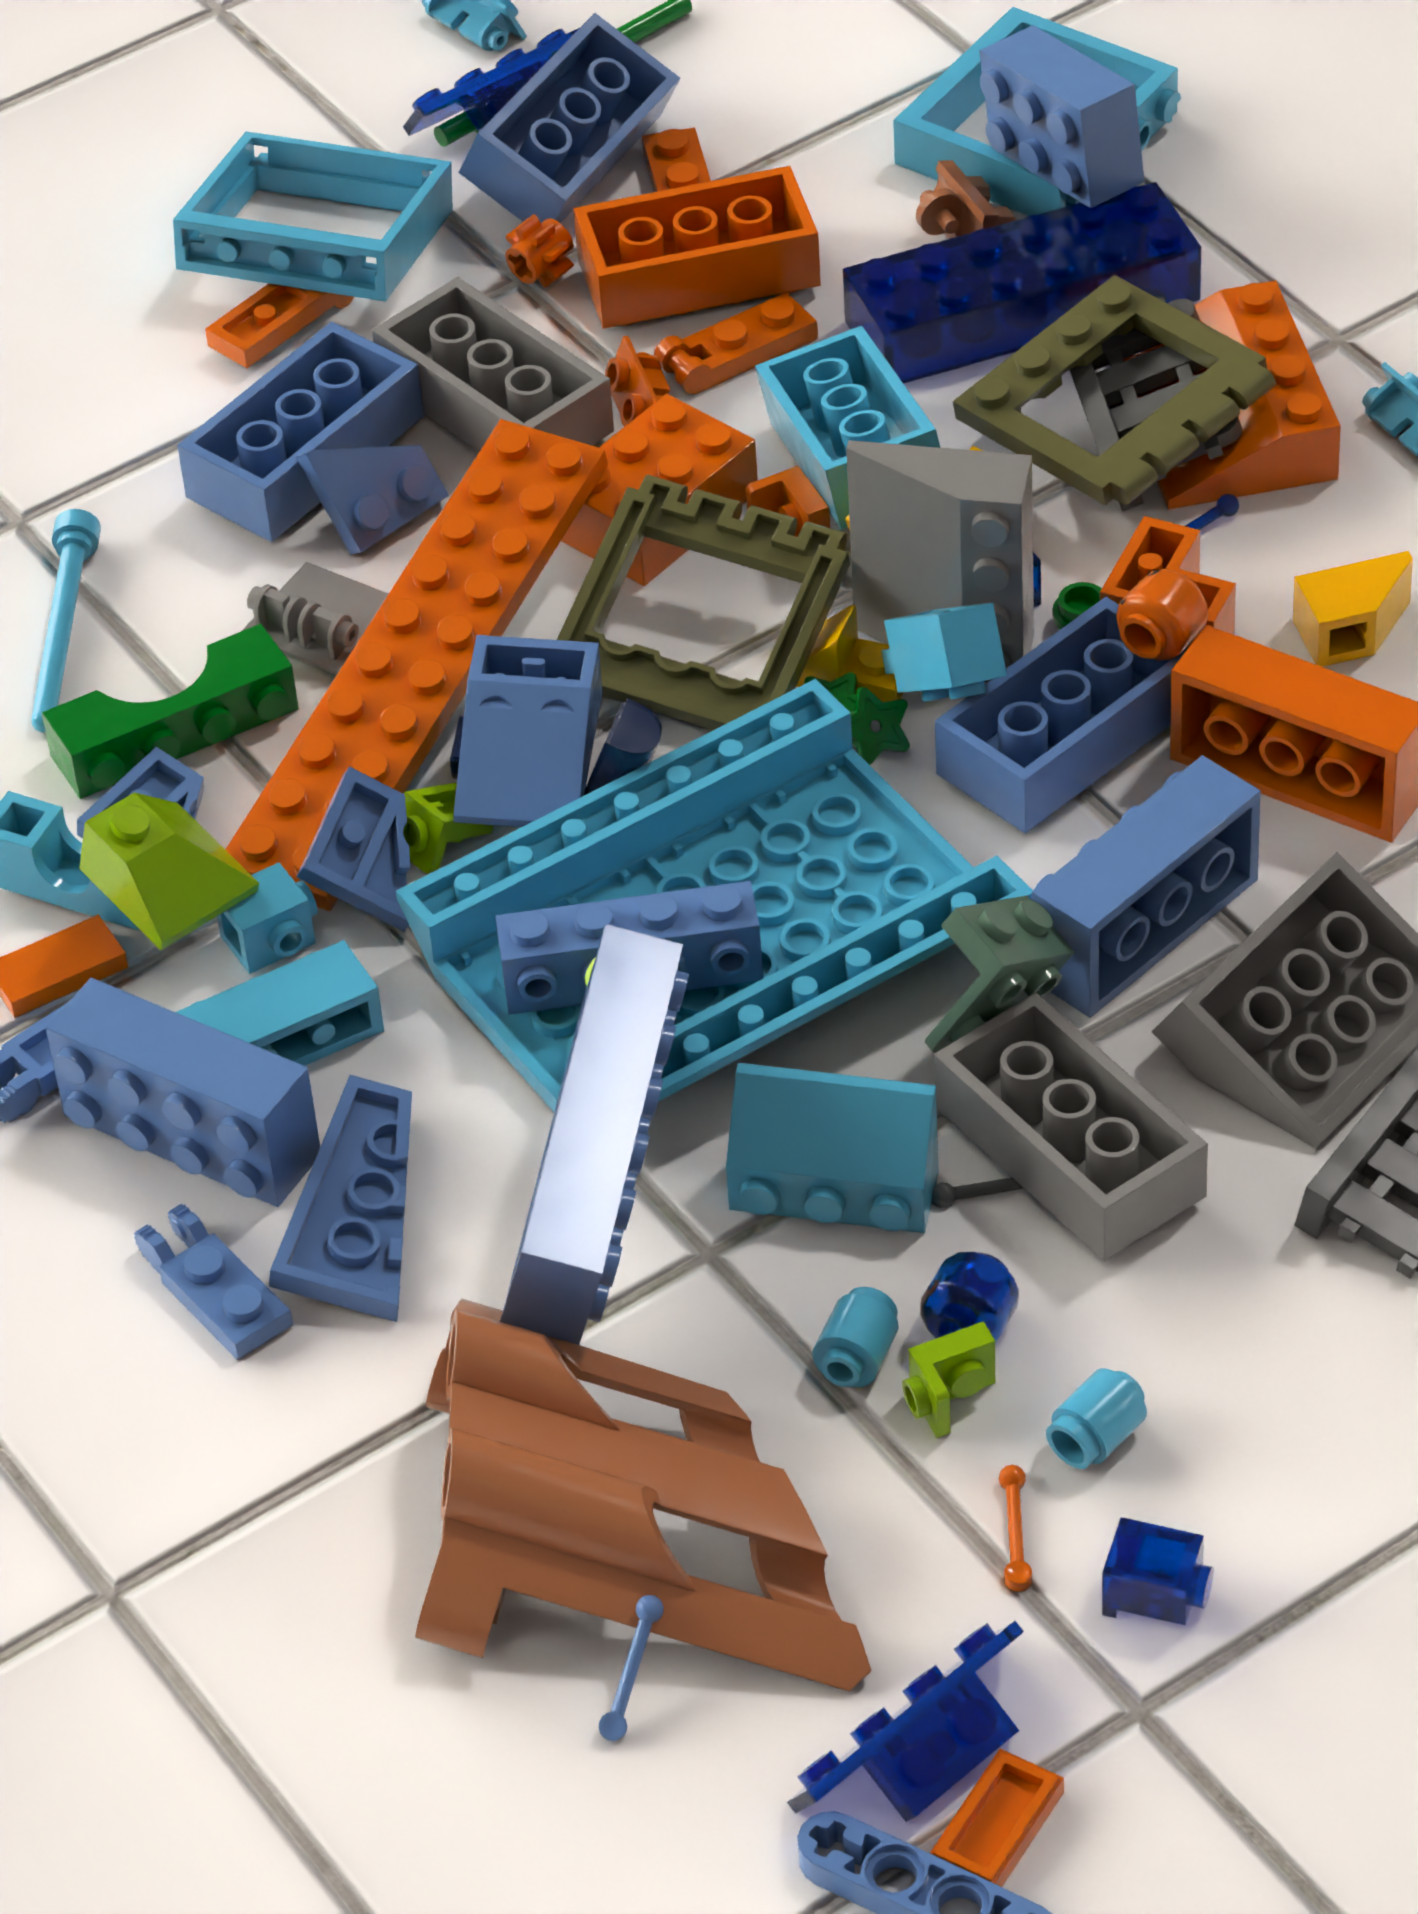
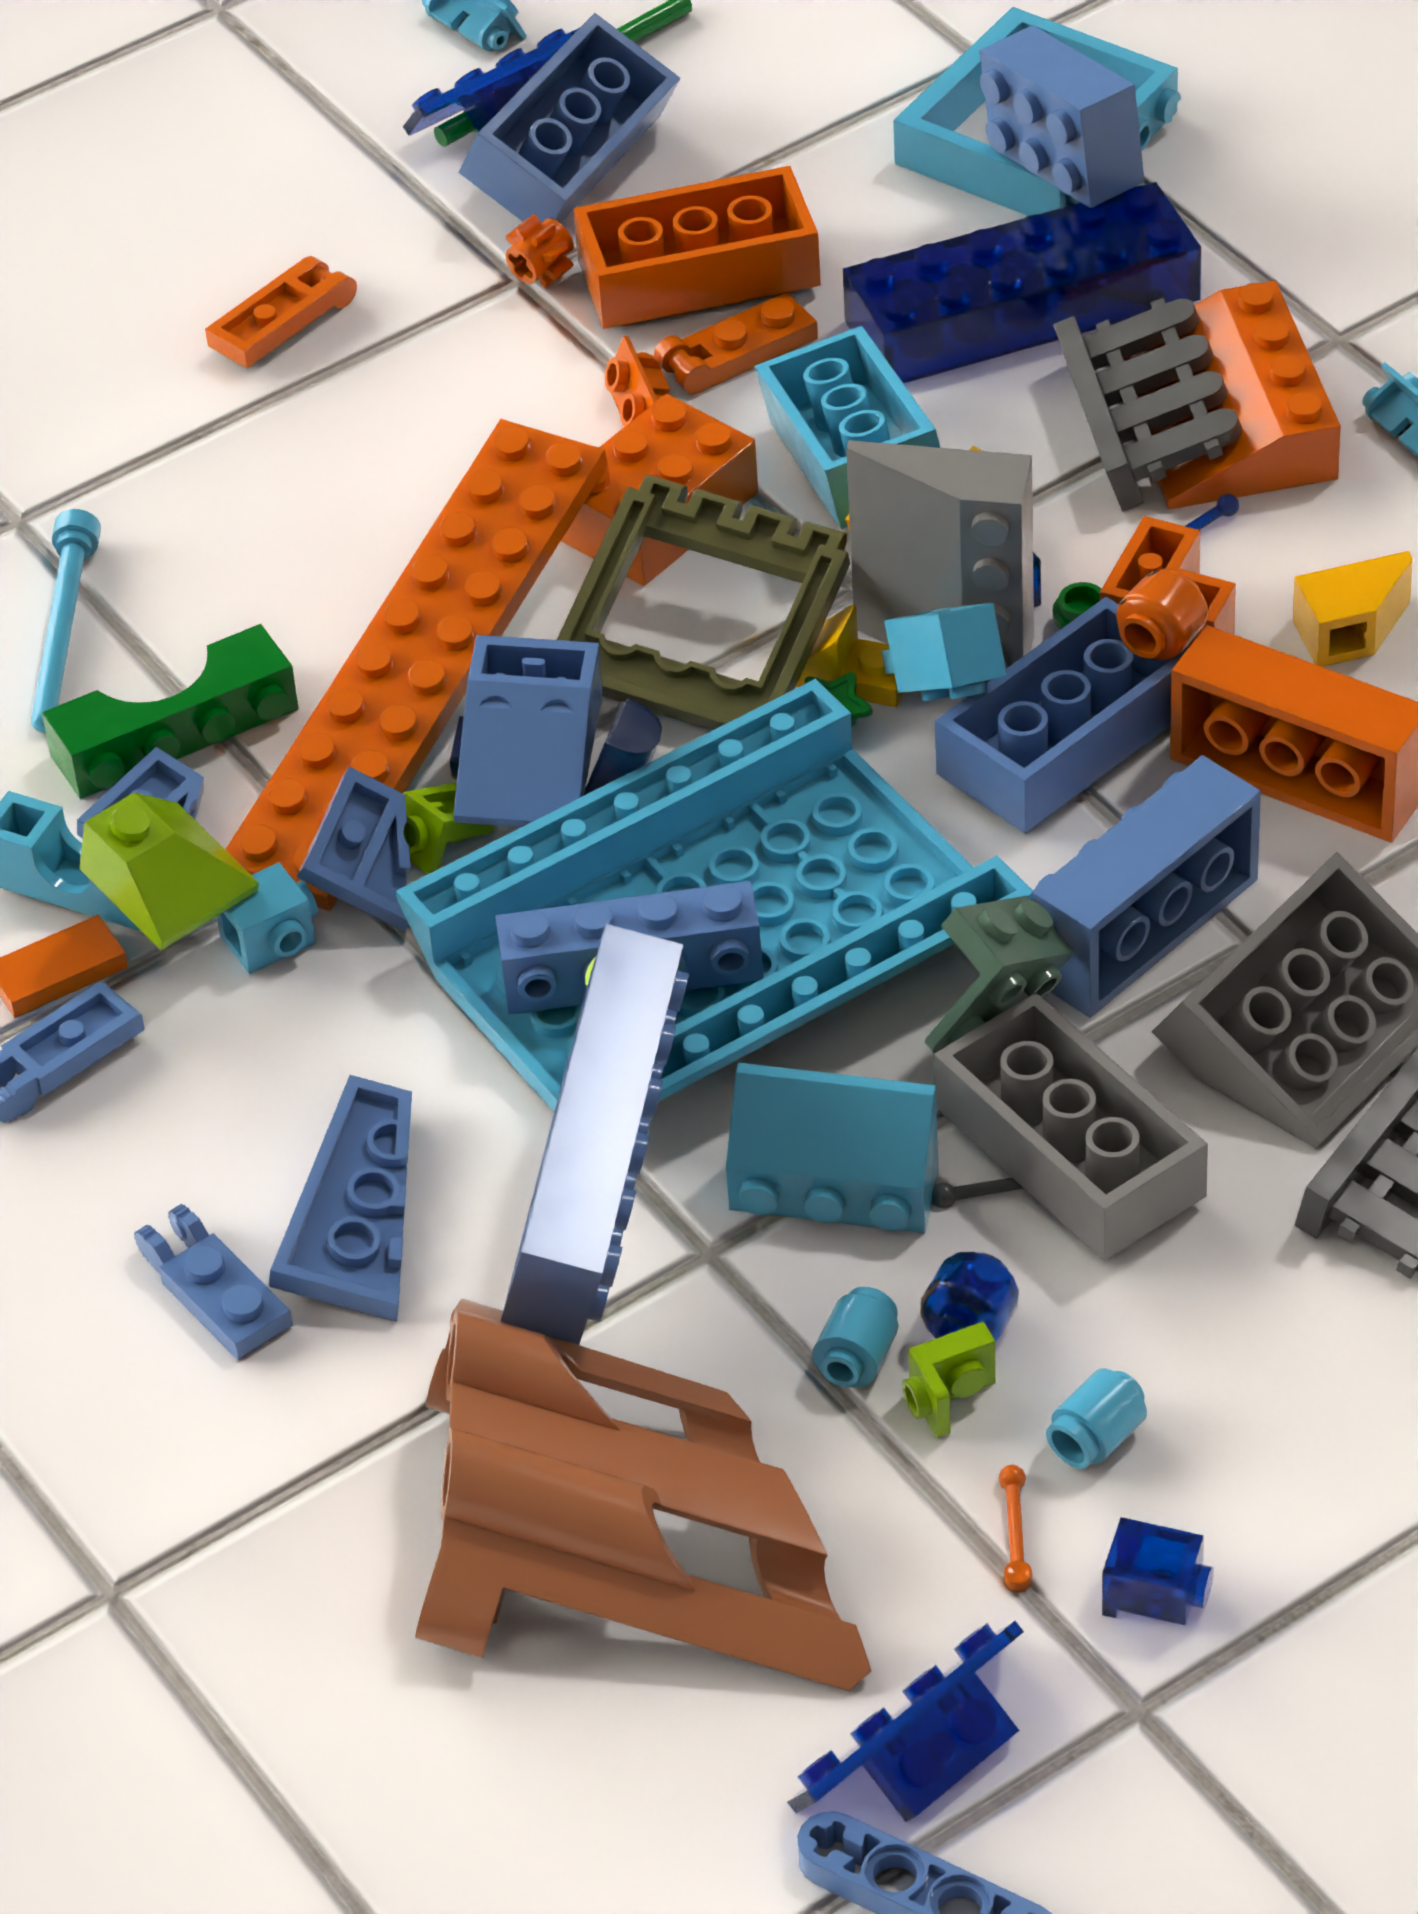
medium blue brick [46,977,320,1207] -> none
medium azure window [173,131,453,302] -> none
medium azure brick [176,940,384,1066] -> none
medium blue brick [177,321,424,542] -> none
light grey hinge [242,562,389,675] -> none
medium blue wing [296,445,449,555] -> none
light grey brick [372,277,614,452] -> none
medium blue hinge [598,1595,664,1742] -> none
orange hinge [642,127,711,192] -> none
orange bracket [745,466,831,537] -> none
green plate [851,687,910,765] -> none
nougat hips [916,160,1016,263] -> none
orange tile [930,1749,1064,1887] -> none
olive hinge [952,275,1276,505] -> none

